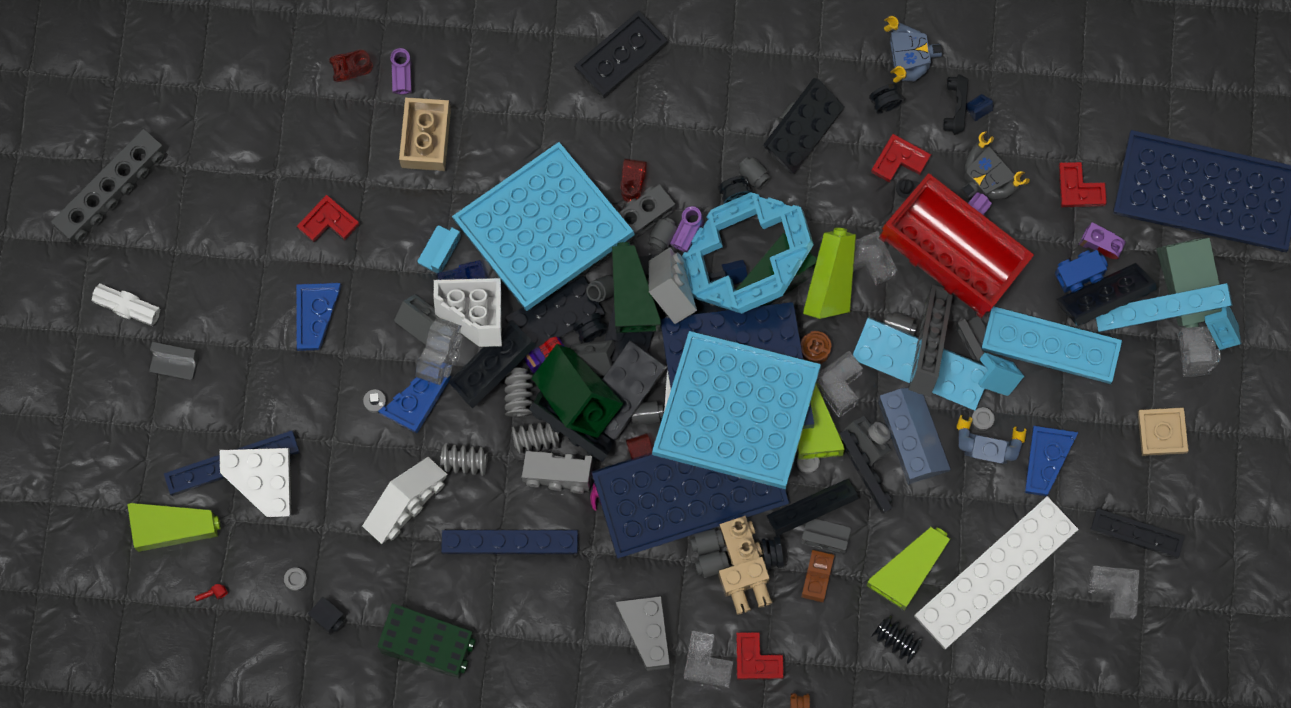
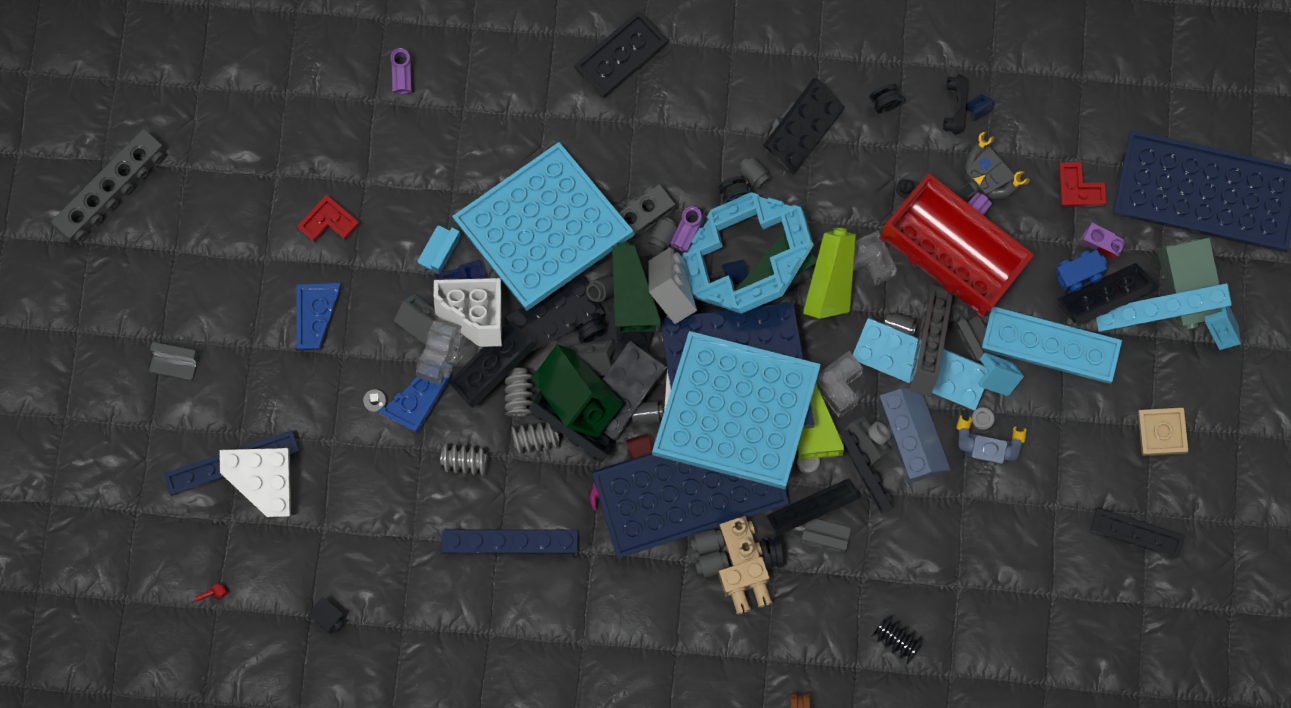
white piece [92,283,160,326] -> none
lime slope [127,503,221,552] -> none
light grey tile [284,568,307,591] -> none
clear red piece [329,50,373,82] -> none
white brick [362,457,448,544] -> none
dark green slope [377,603,476,678] -> none
tan brick [399,98,451,171] -> none
light grey wedge [522,451,593,494] -> none
leg [524,336,564,374] -> none
light grey wedge [615,596,670,671] -> none
clear red piece [621,159,647,202] -> none
clear brick [684,631,733,688] -> none
red plate [736,633,783,680] -> none
dark orange wheel [801,331,832,364] -> none
dark orange slope [801,550,834,602] -> none
lime slope [867,527,950,611] -> none
red plate [871,134,931,183] -> none
sand blue torso [884,16,942,83] -> none
white plate [914,496,1078,650] -> none
blue wing [1025,426,1078,496] -> none
clear brick [1088,566,1139,620] -> none
clear brick [1178,326,1221,377] -> none

